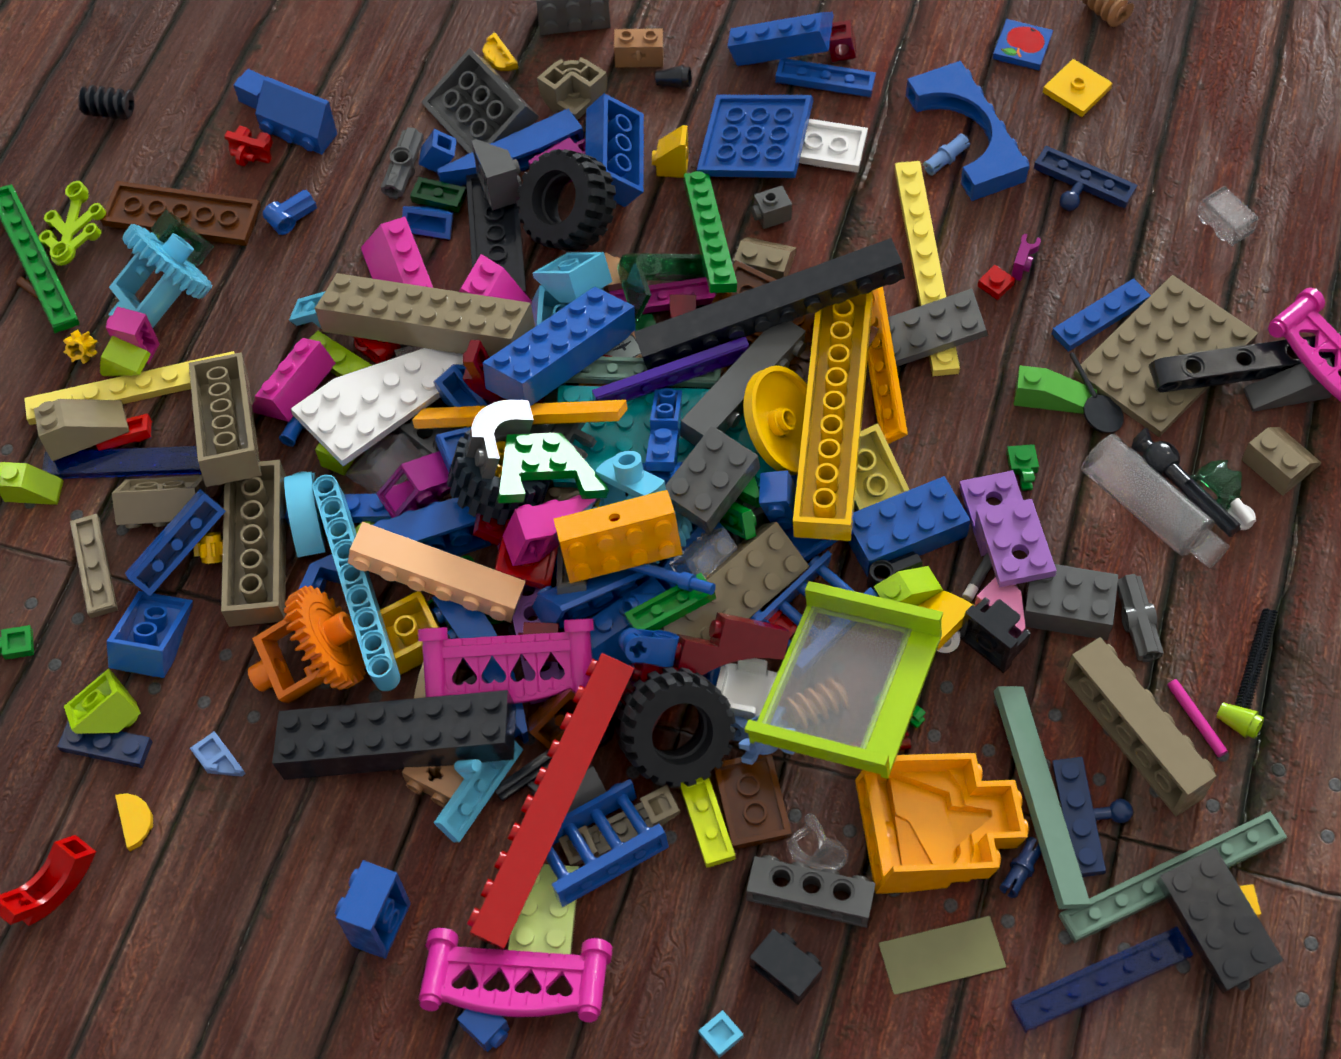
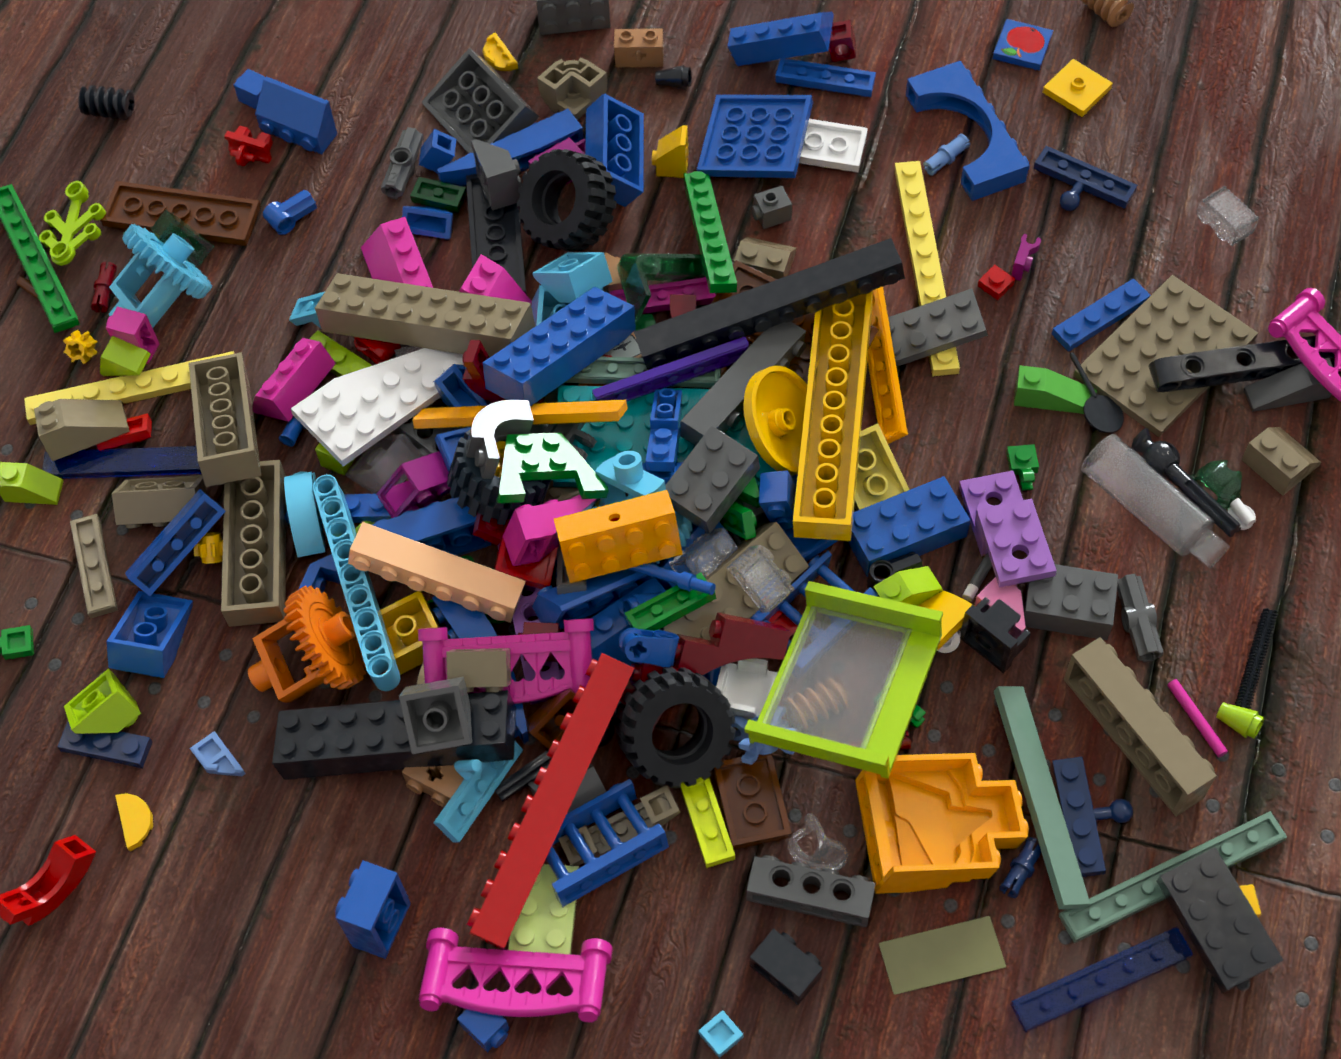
none -> dark red pin [91,262,117,313]
none -> dark grey slope [399,676,472,754]
none -> dark tan brick [446,648,511,693]
none -> clear brick [727,545,795,613]

